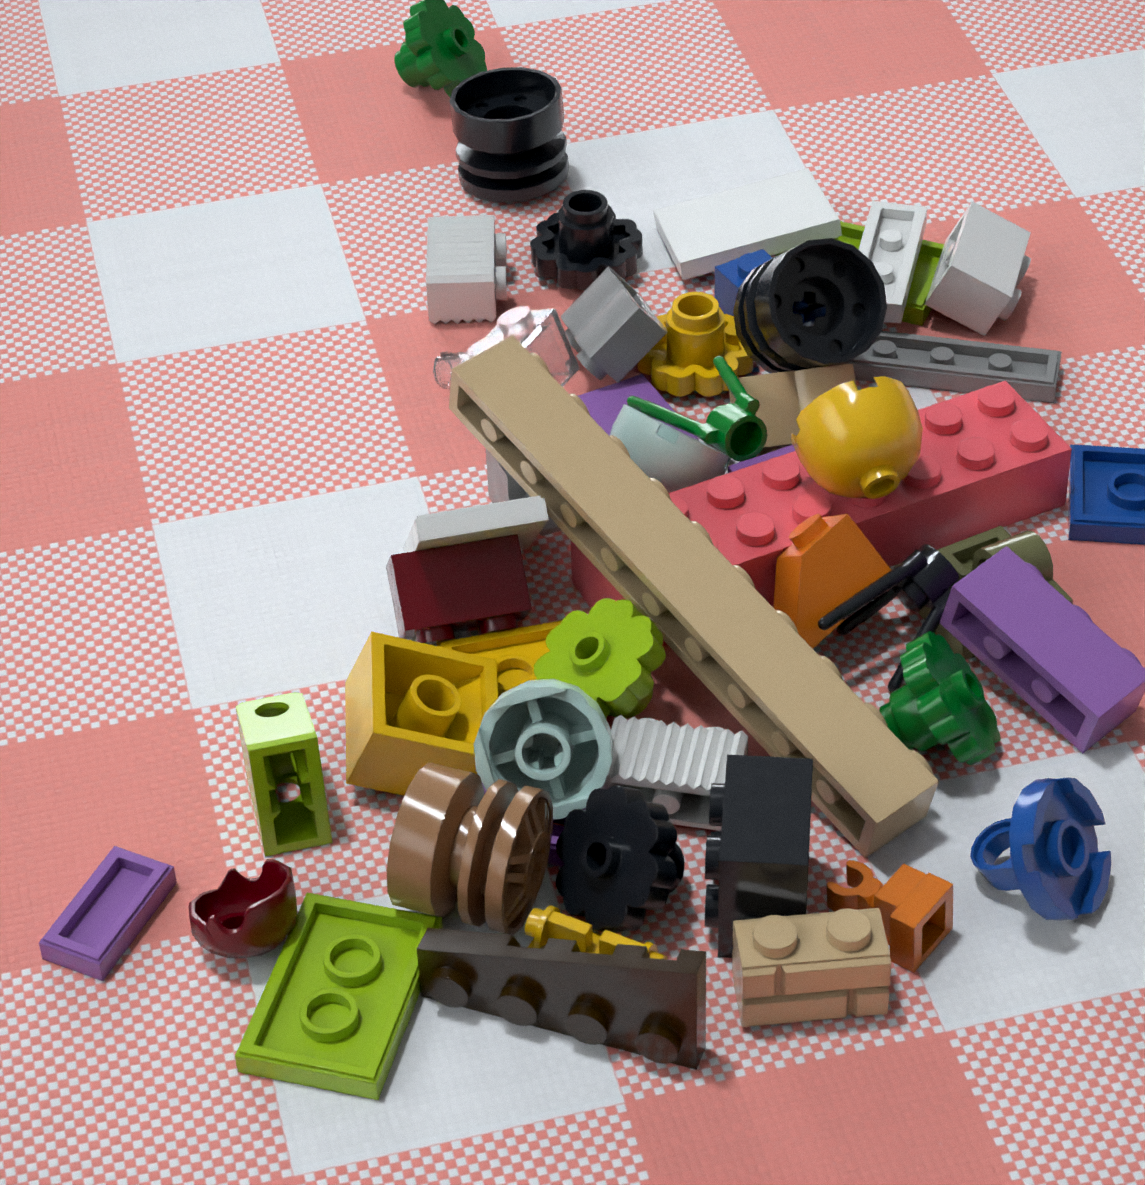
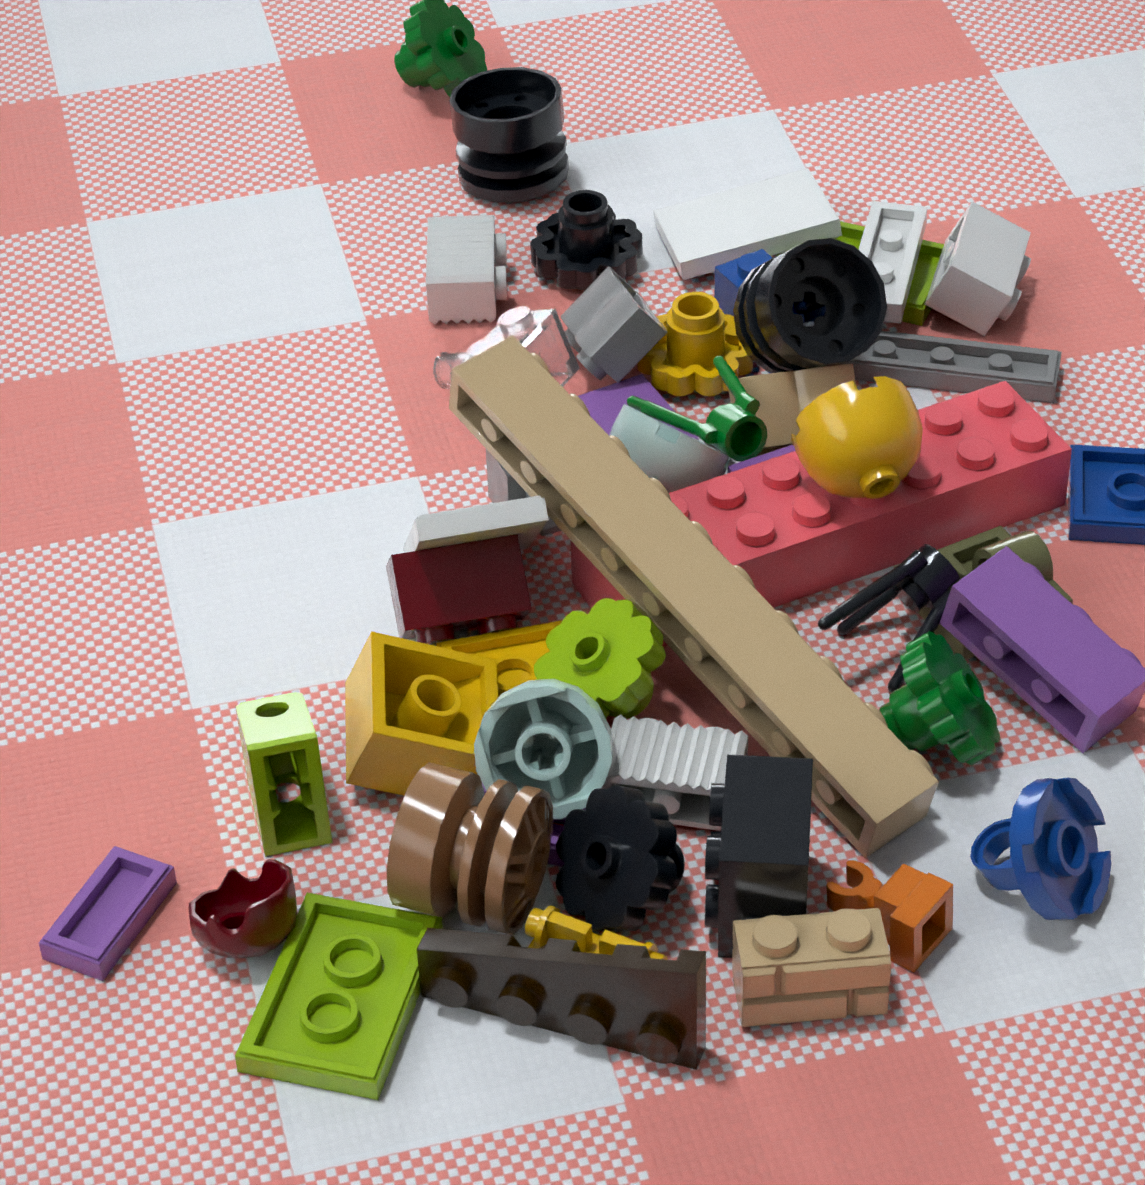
orange slope [773,514,891,649] -> none

